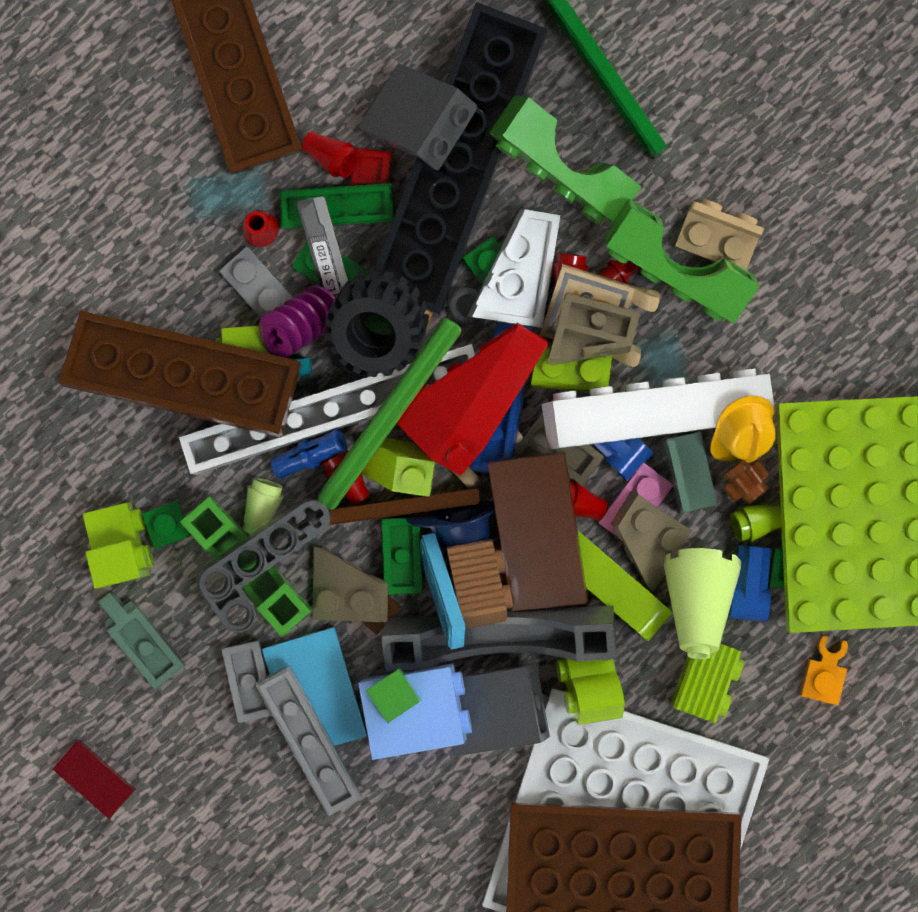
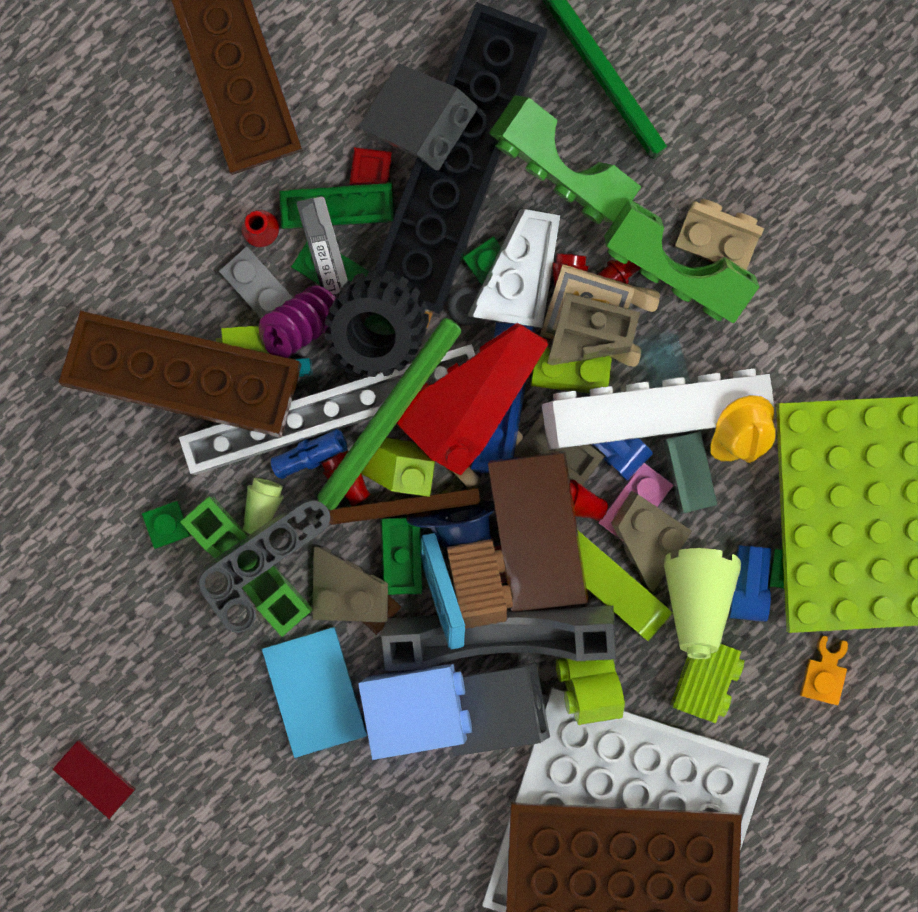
lime brick [83,502,154,589] -> none
sand green hinge [98,591,186,690] -> none
clear light blue tile [190,170,271,220] -> none
light grey plate [221,640,272,723] -> none
light grey tile [256,665,362,816] -> none
red cone [302,131,359,178] -> none
bright green tile [366,668,422,723] -> none
dark orange gear [722,460,770,505] -> none
lime cone [730,503,781,543] -> none

